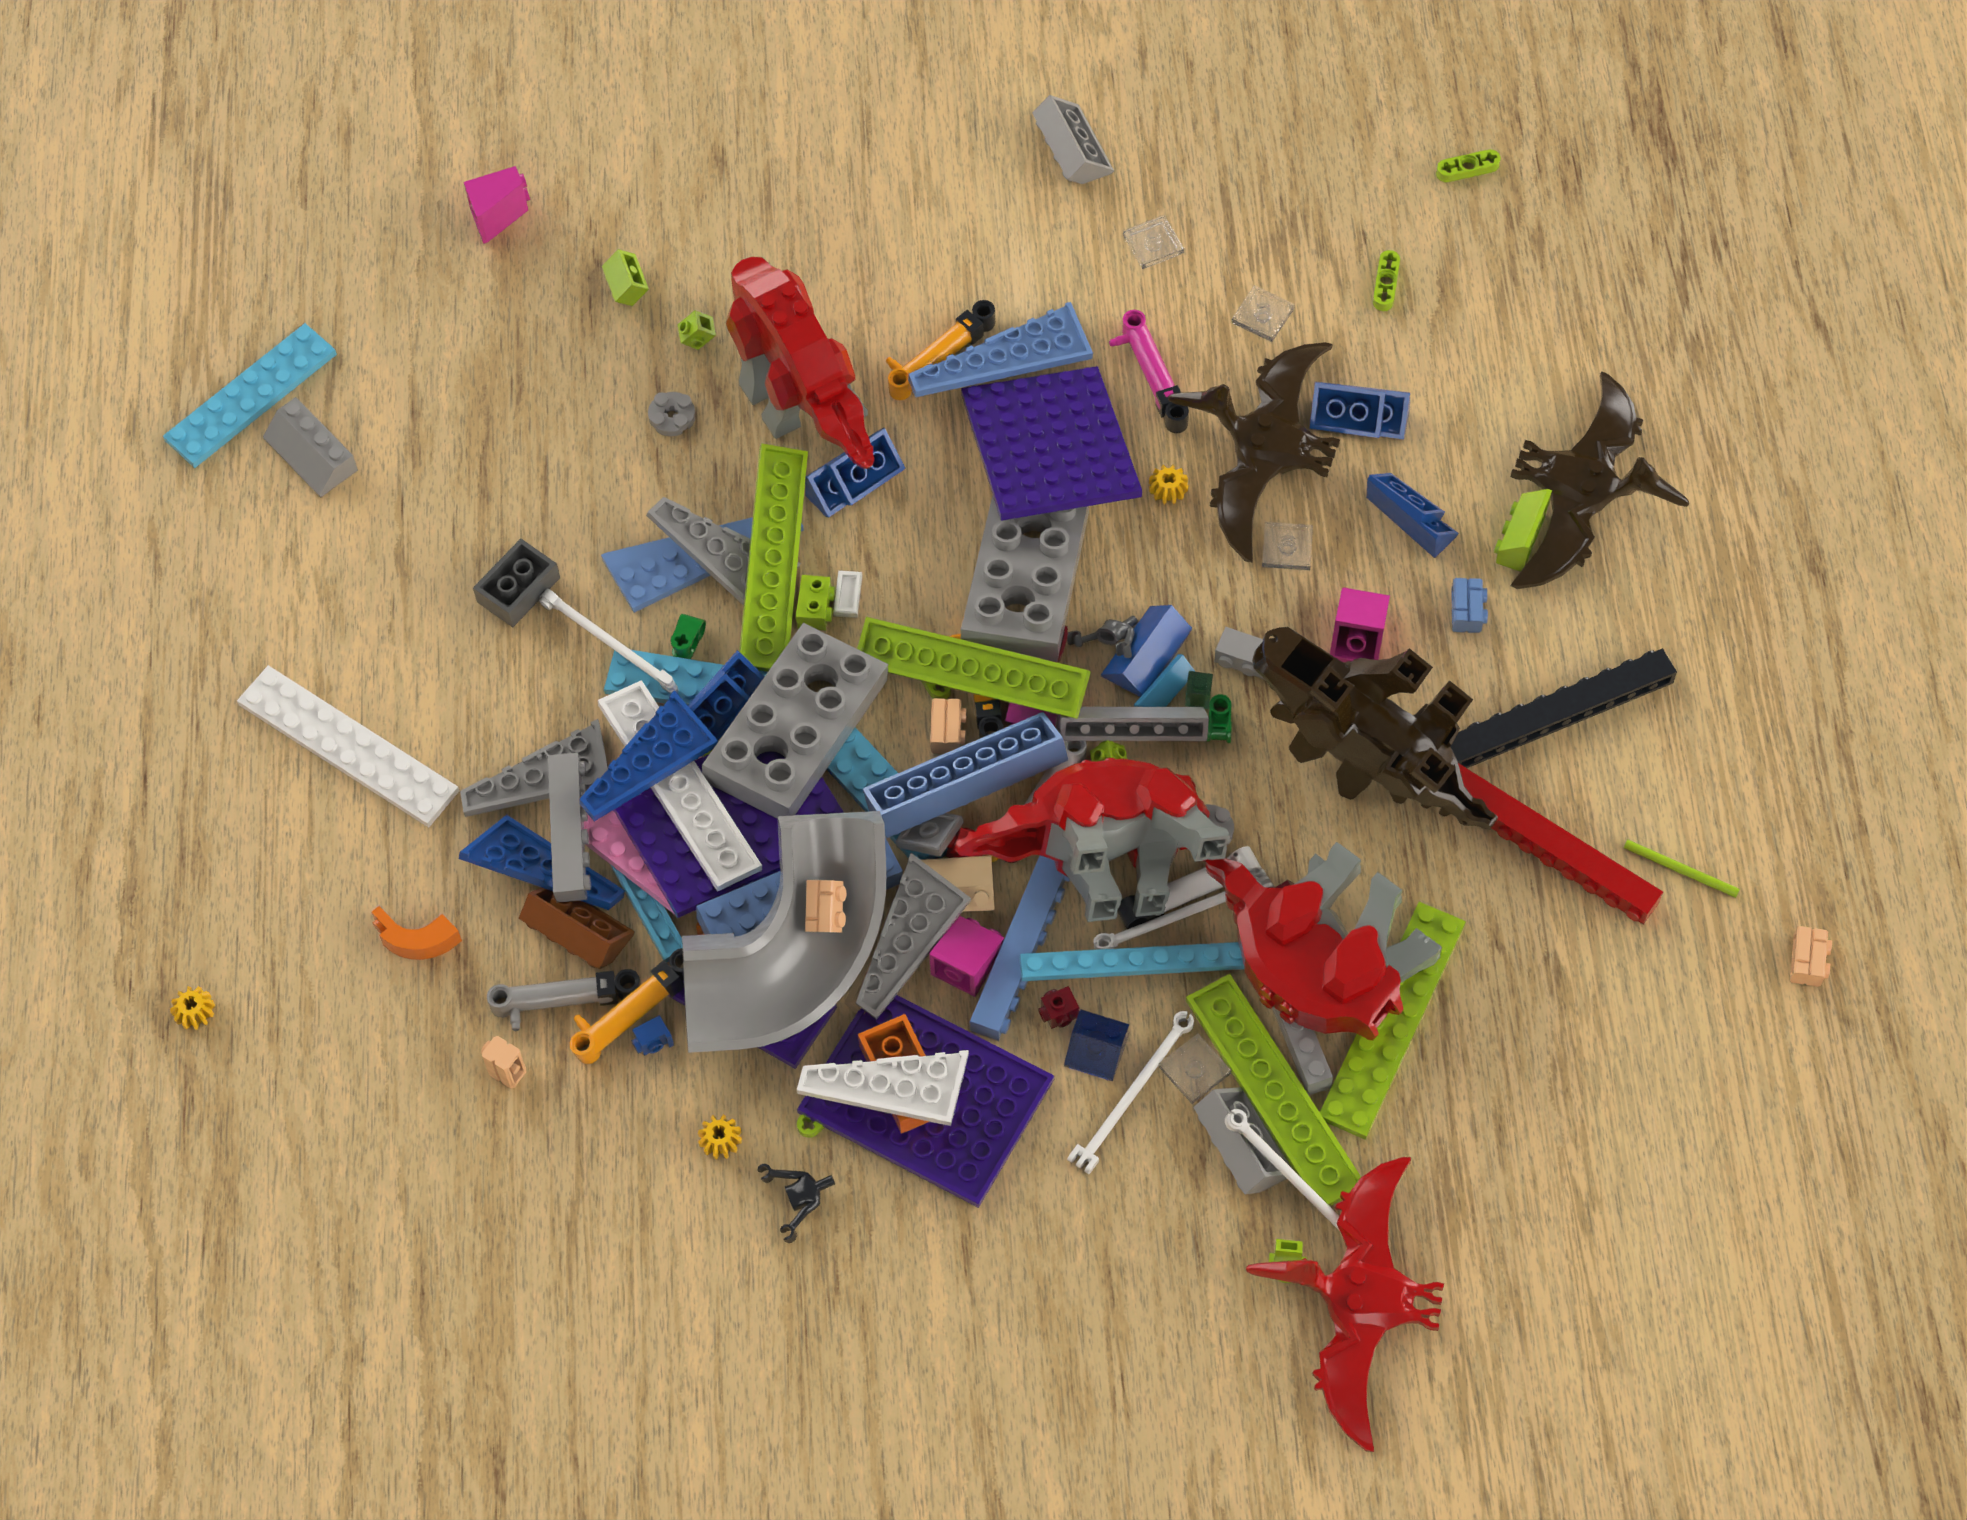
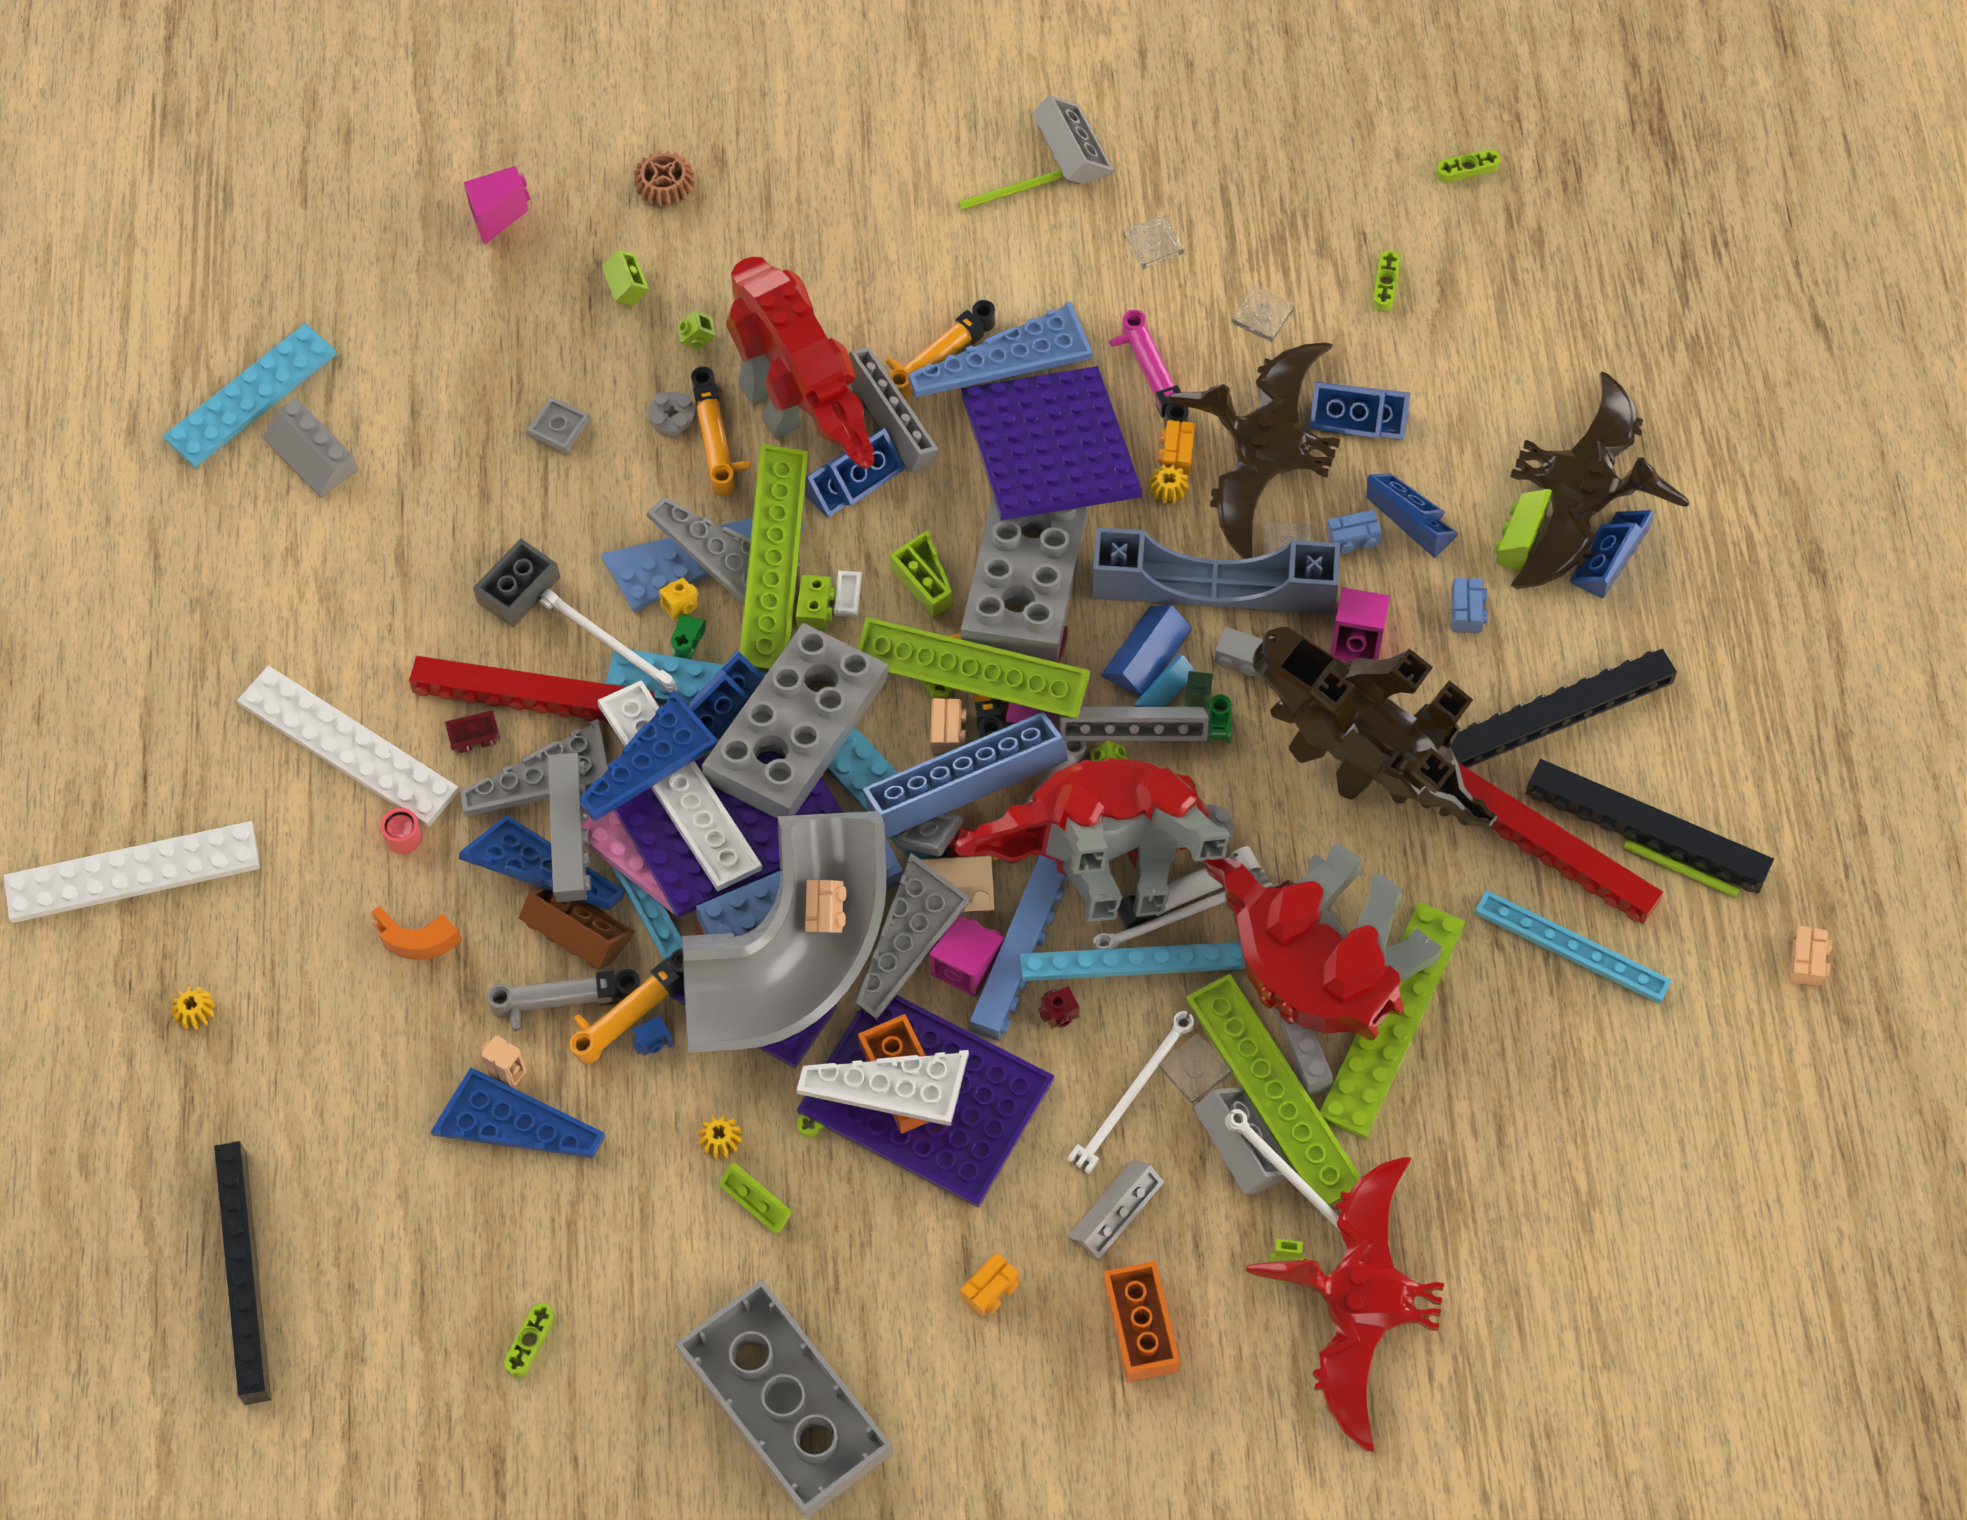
black piece [757,1164,835,1243] -> none
clear blue slope [1064,1009,1129,1081] -> none
dark grey piece [1067,616,1138,658] -> none
none -> white plate [4,821,261,923]
none -> black brick [214,1141,271,1405]
none -> coral piece [380,808,423,854]
none -> red brick [409,656,656,724]
none -> blue wing [431,1067,606,1158]
none -> dark red bracket [445,710,500,754]
none -> lime beam [504,1303,555,1377]
none -> light grey plate [526,396,591,454]
none -> nougat gear [634,150,695,208]
none -> yellow brick [659,577,699,620]
none -> light grey plate [675,1279,893,1520]
none -> light orange piece [691,366,751,496]
none -> lime plate [718,1163,792,1234]
none -> light grey brick [849,347,939,473]
none -> lime wedge [889,530,953,619]
none -> lime axle [958,170,1063,210]
none -> light orange brick [959,1252,1020,1317]
none -> light grey panel [1068,1160,1164,1260]
none -> sand blue arch [1092,527,1340,614]
none -> orange brick [1103,1261,1180,1383]
none -> light orange brick [1158,420,1195,475]
none -> medium blue brick [1326,510,1382,554]
none -> medium azure plate [1474,890,1672,1004]
none -> black brick [1526,758,1774,894]
none -> blue slope [1570,510,1654,598]

